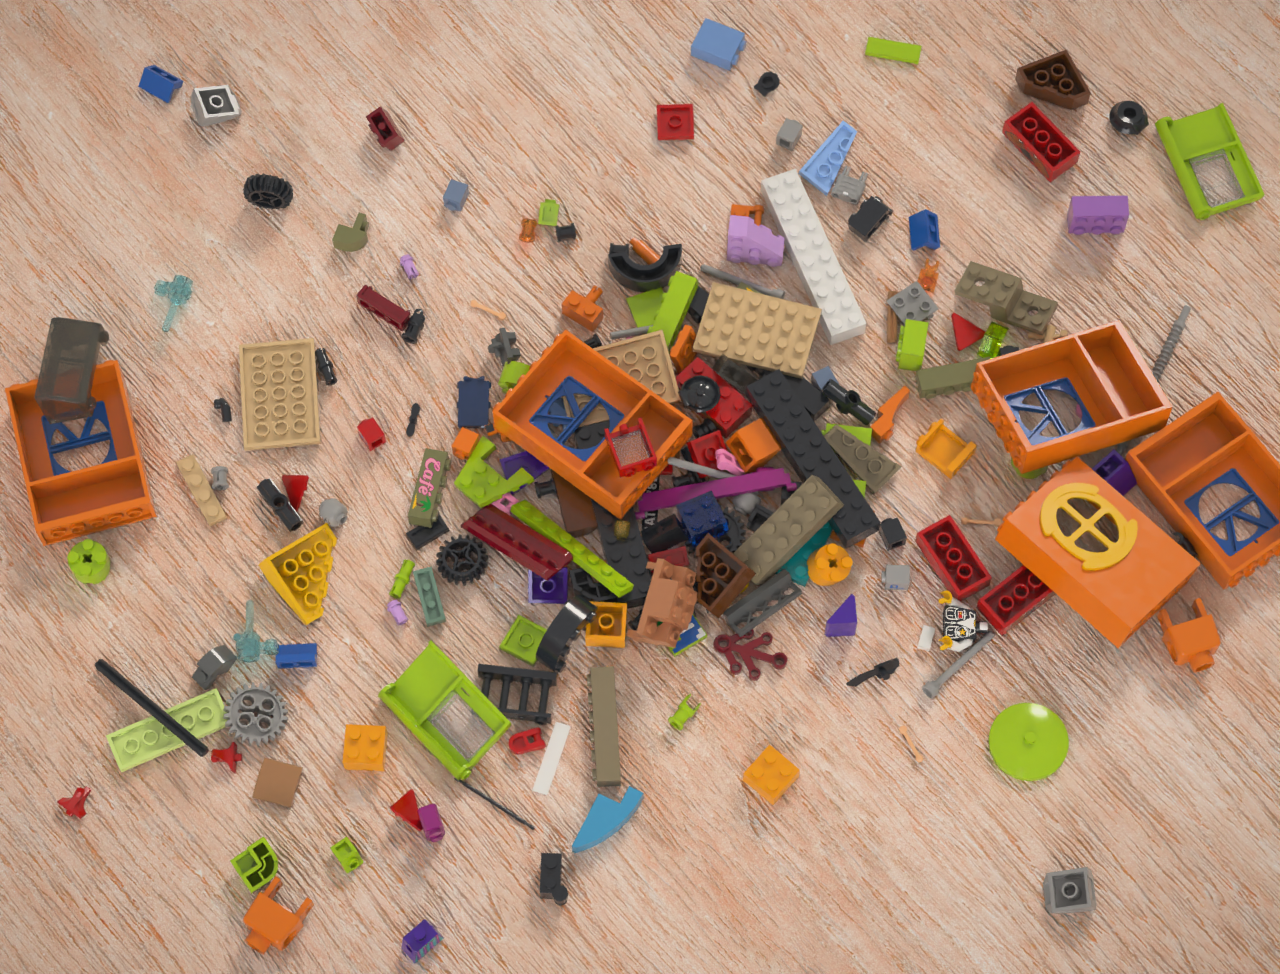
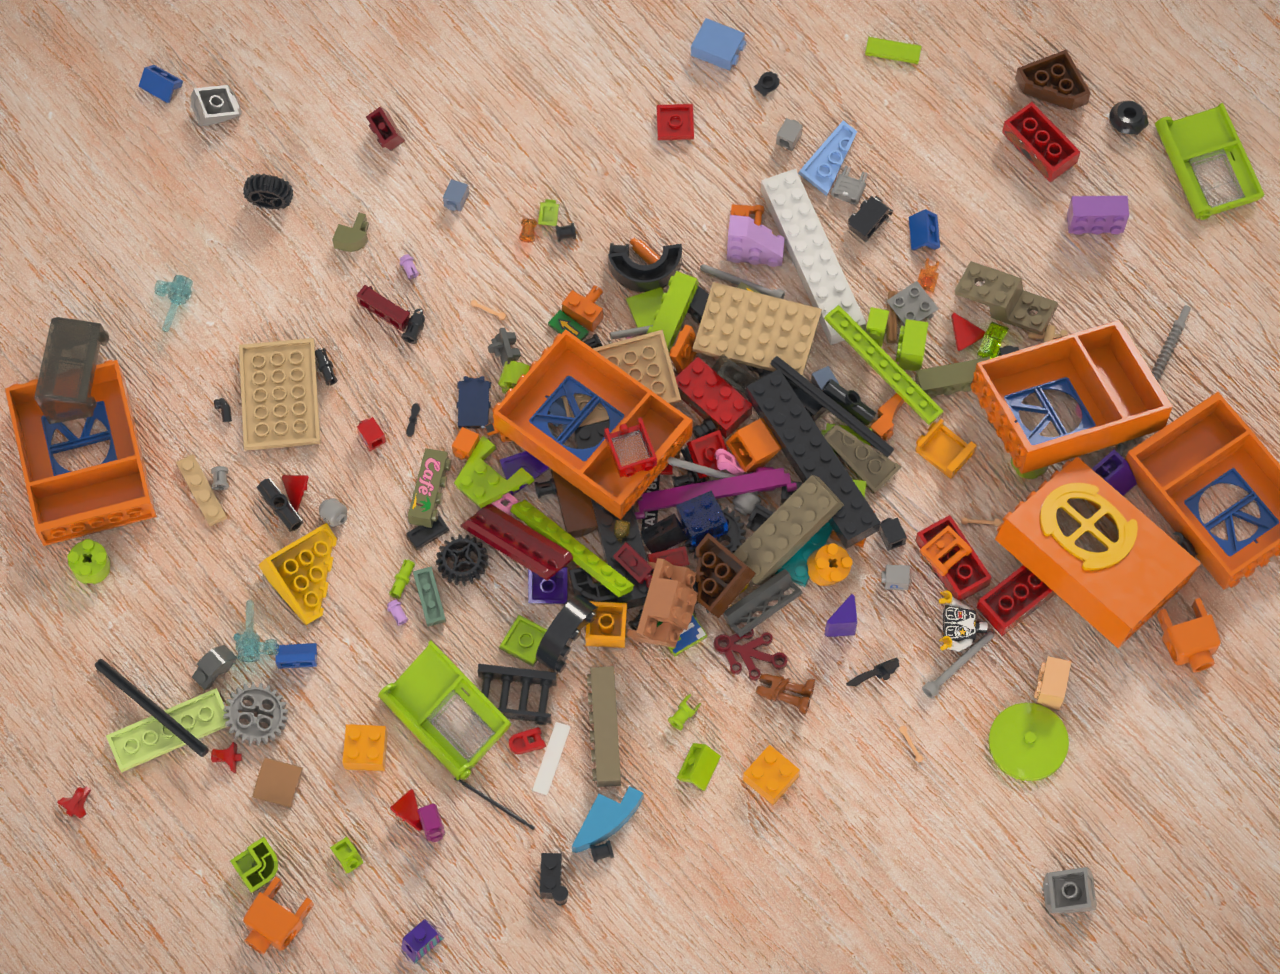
black piece [678,375,720,412] -> none
white piece [917,625,935,651] -> none
none -> green tile [548,310,589,341]
none -> black bush [590,840,614,863]
none -> dark red plate [613,542,654,589]
none -> lime panel [677,743,721,791]
none -> dark orange piece [755,674,816,715]
none -> black axle [770,356,894,457]
none -> lime plate [824,305,943,425]
none -> lime brick [866,307,889,347]
none -> orange plate [920,525,972,576]
none -> light nougat brick [1034,656,1071,711]

